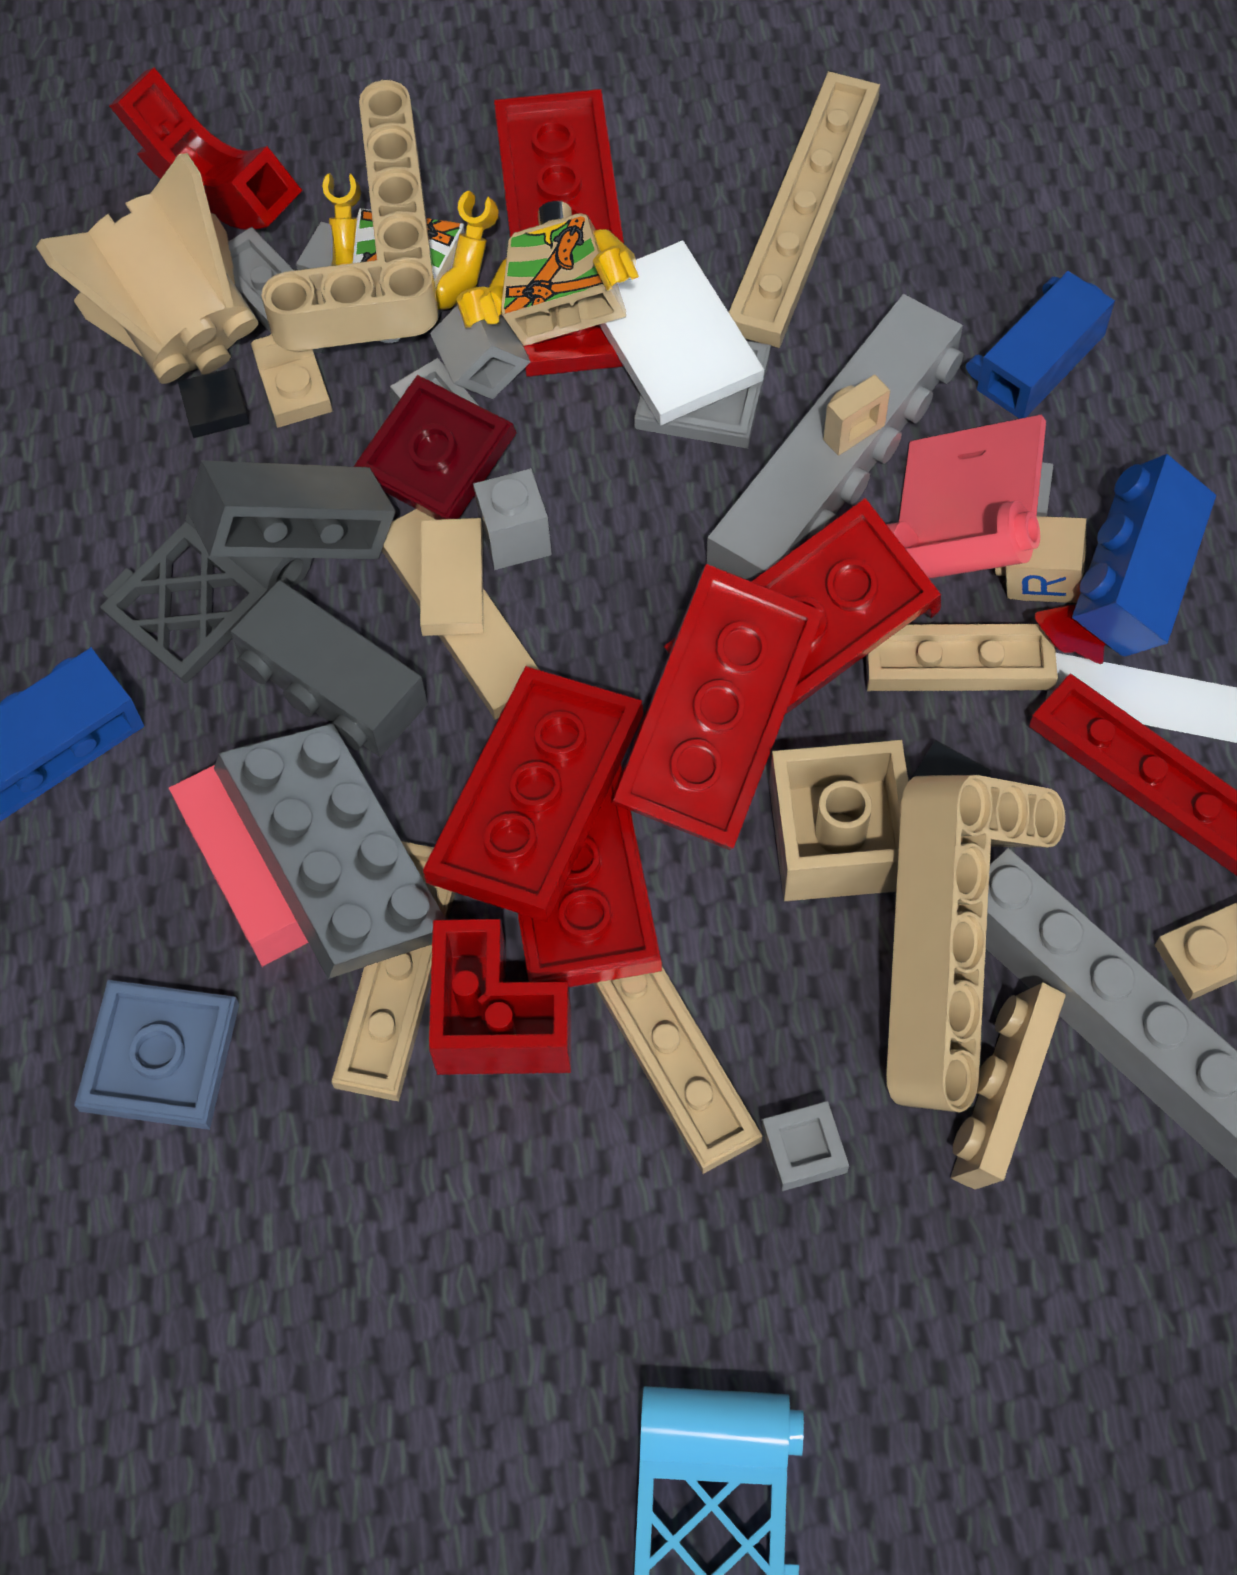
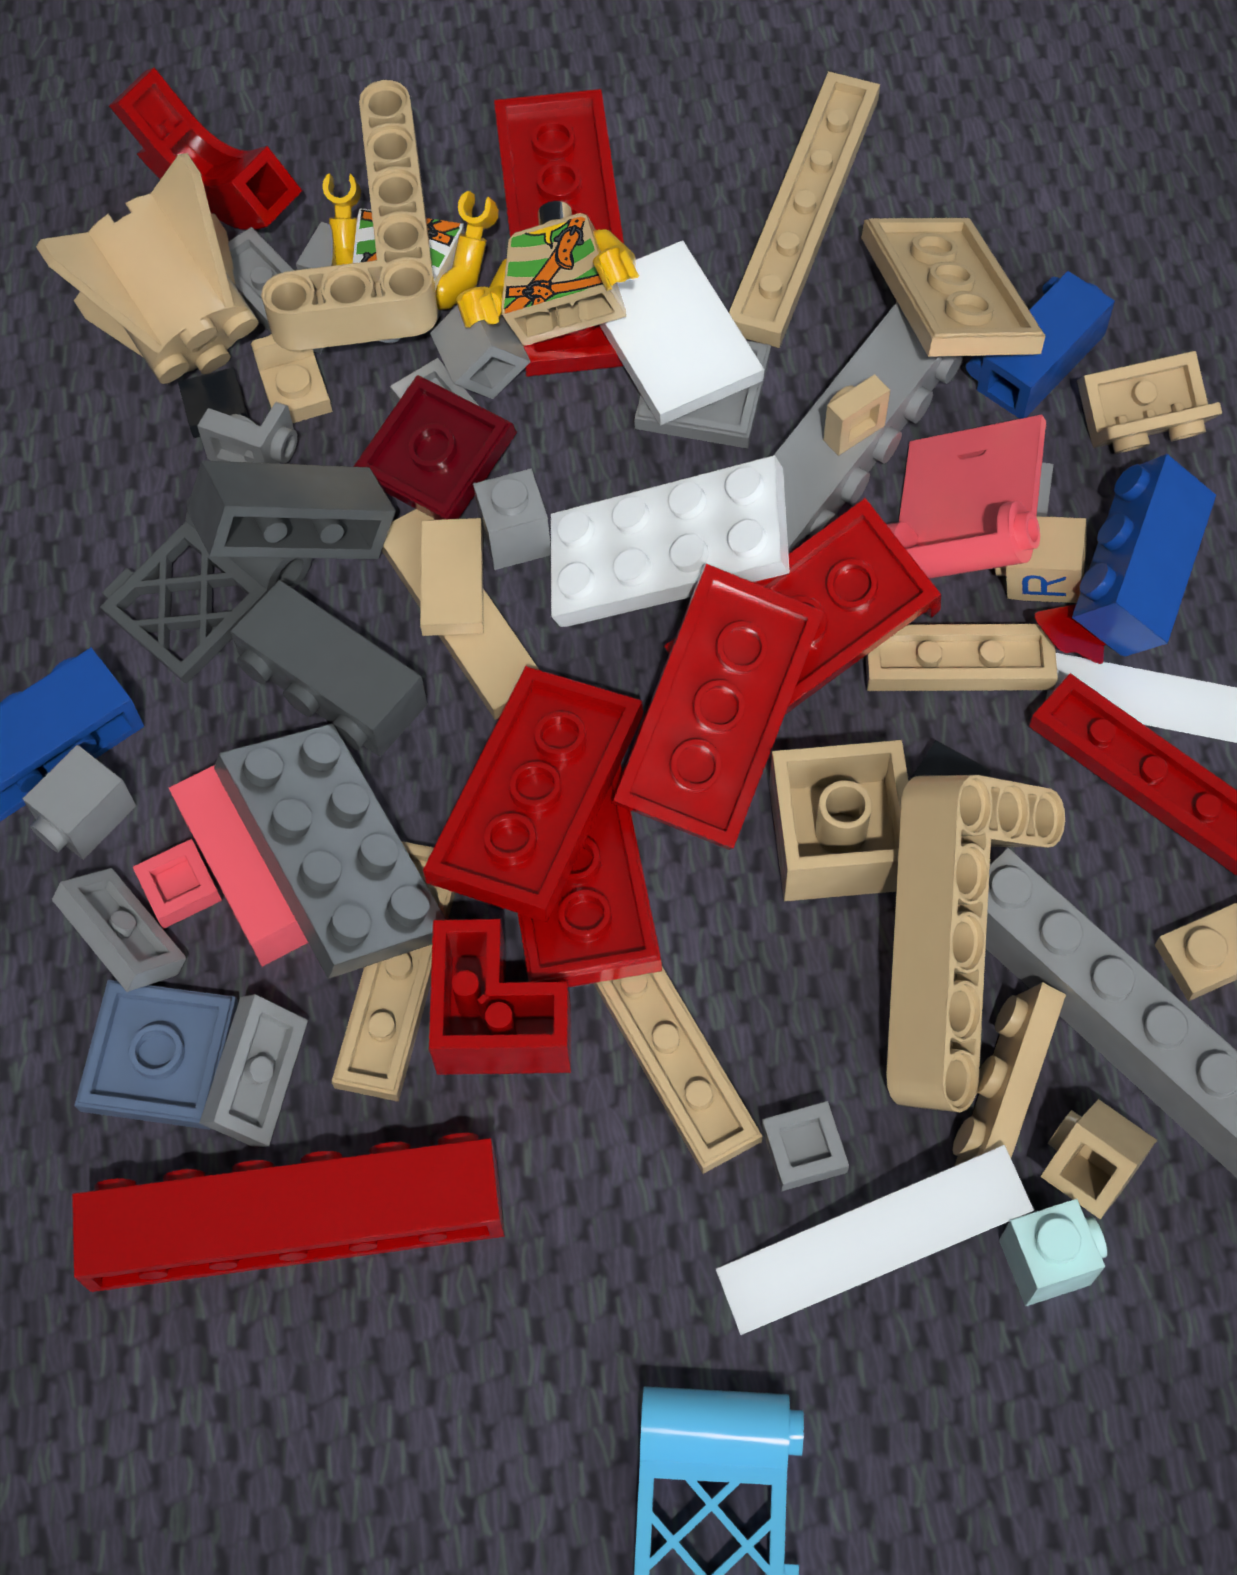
none -> light grey brick [23,745,136,860]
none -> light grey plate [52,868,186,992]
none -> red brick [72,1133,505,1292]
none -> coral plate [133,839,222,929]
none -> light grey bracket [197,402,297,464]
none -> light grey plate [199,994,308,1147]
none -> white plate [551,455,790,627]
none -> white sticker [716,1145,1034,1335]
none -> tan tile [861,218,1046,357]
none -> light aqua brick [999,1199,1107,1307]
none -> tan brick [1041,1099,1157,1219]
none -> tan bracket [1077,351,1223,454]

